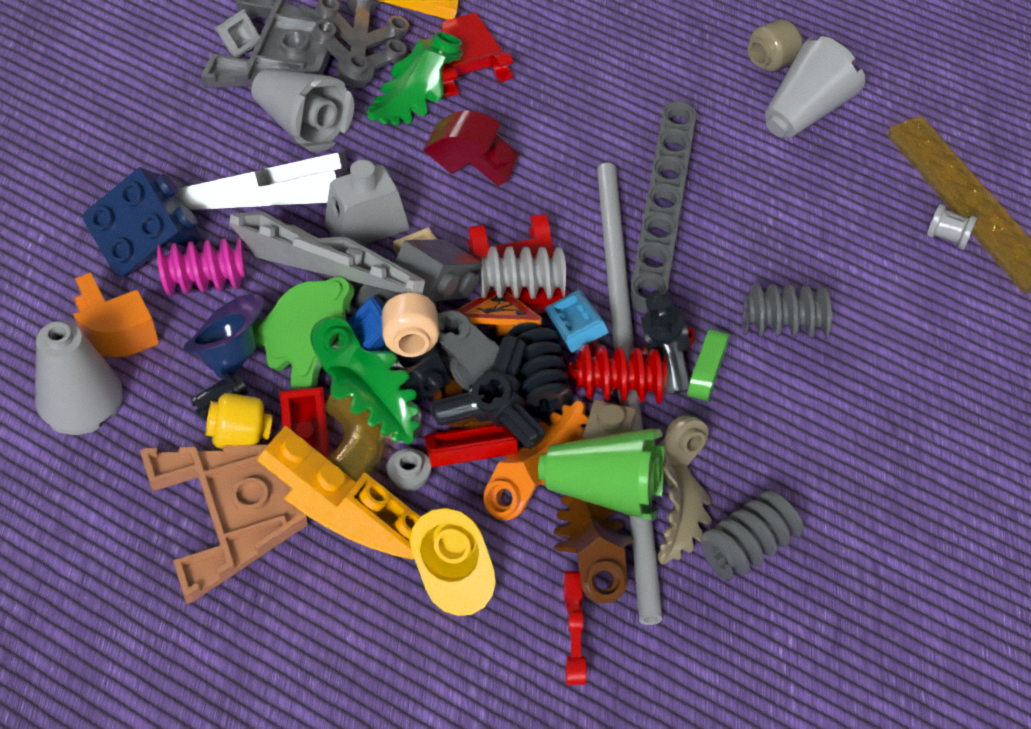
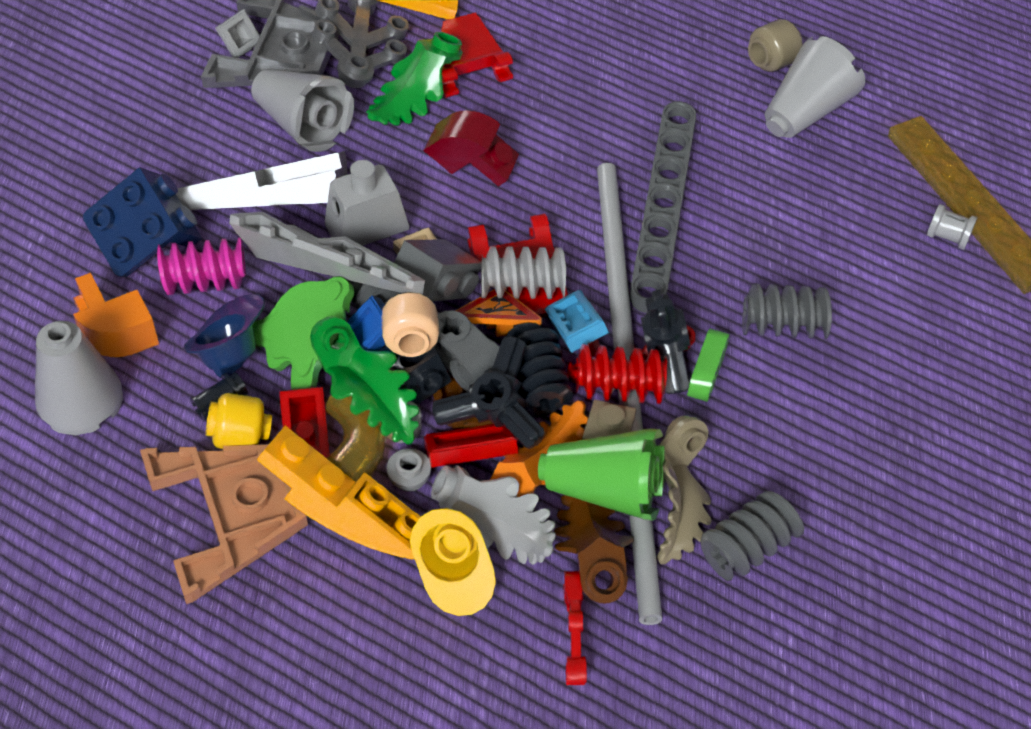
none -> light grey plant [431,466,556,565]

